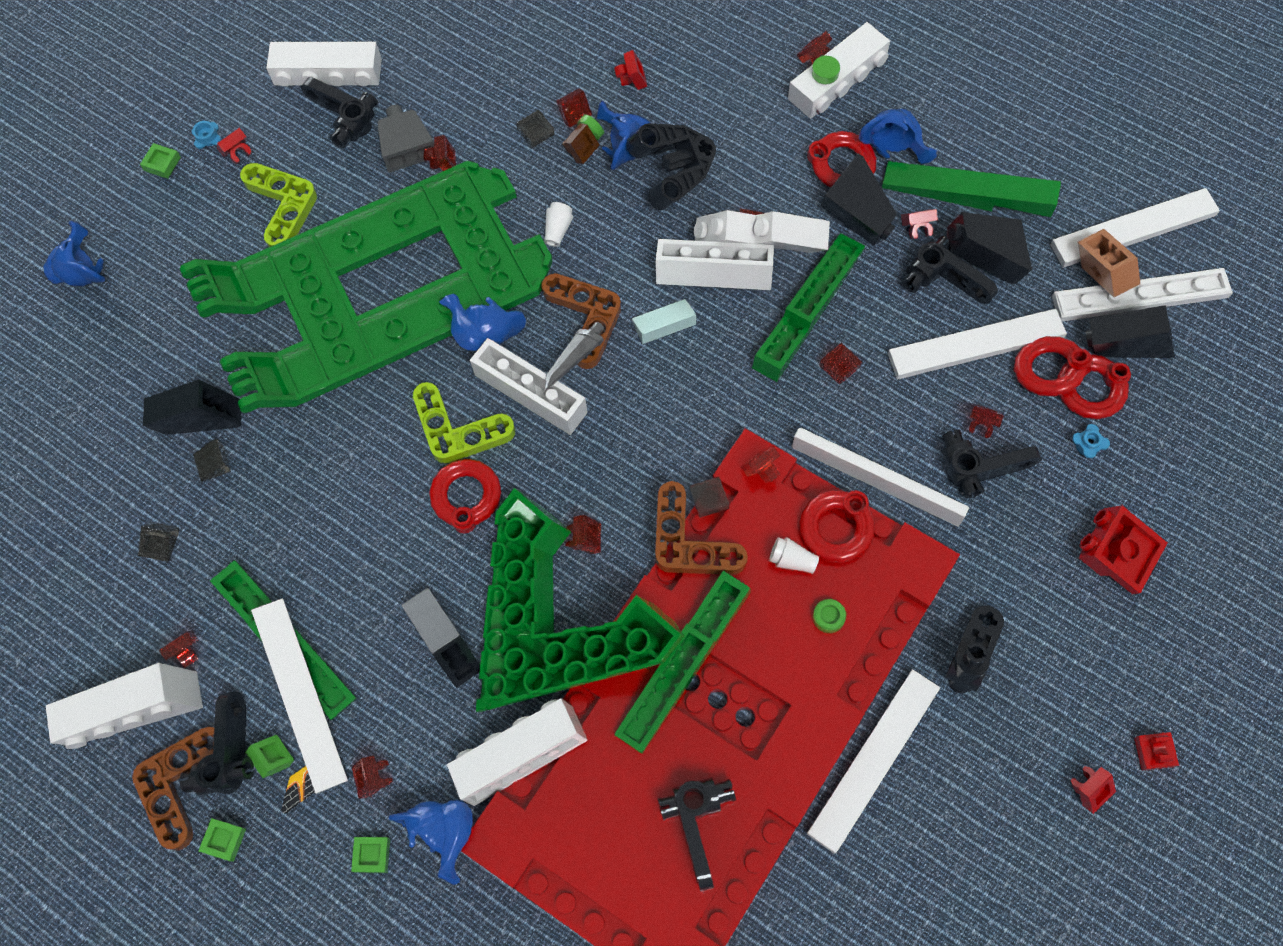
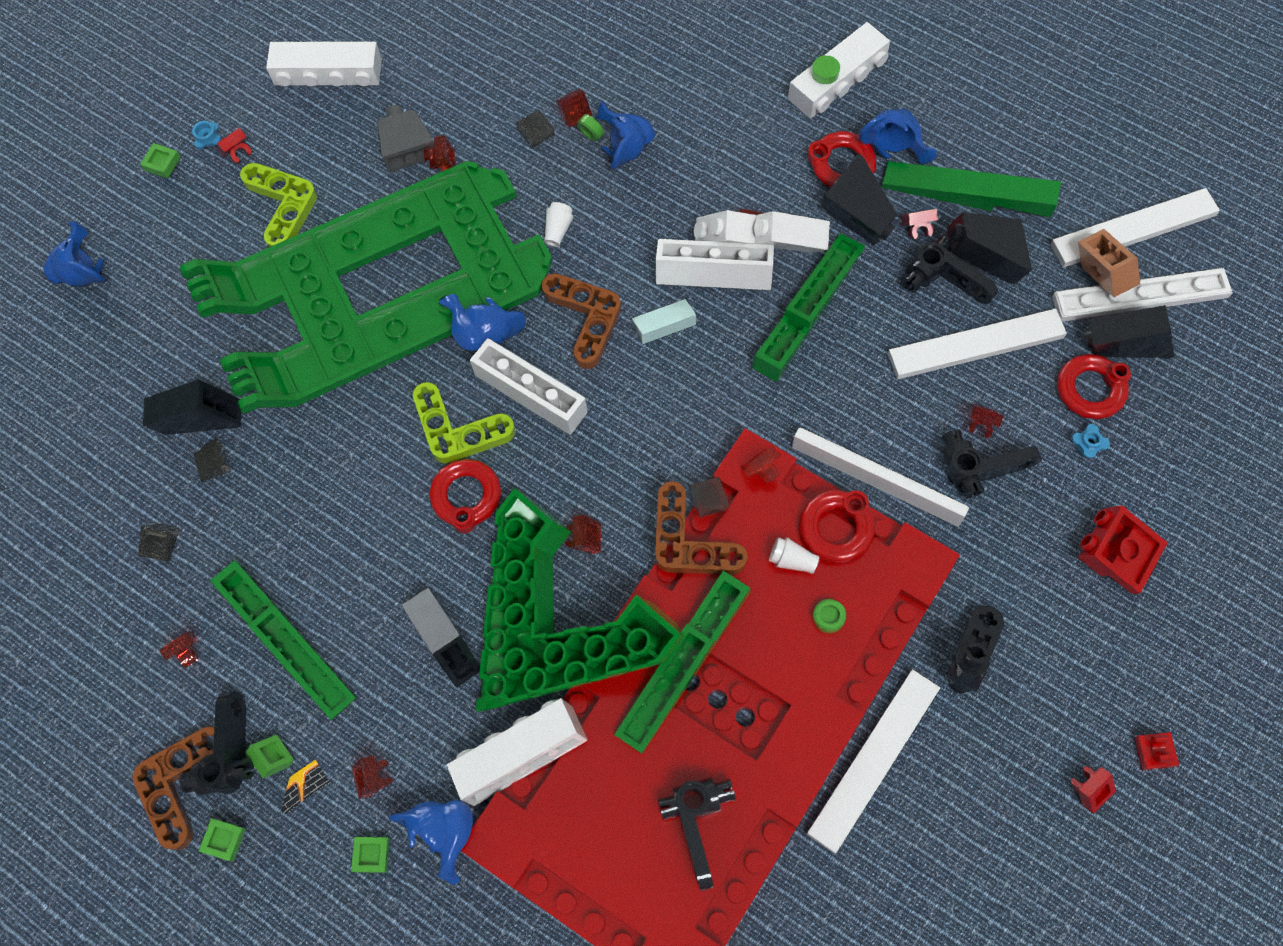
white wedge [46,663,203,749] -> none
white tile [251,598,348,794] -> none
black piece [301,77,378,148] -> none
flat silver bar [545,322,604,391] -> none
reddish brown tile [562,123,600,164] -> none
red tile [614,50,647,90] -> none
black connector [626,123,716,210] -> none
clear red tile [796,31,832,64] -> none
clear red tile [819,343,862,385] -> none
red piece [1014,336,1093,397] -> none

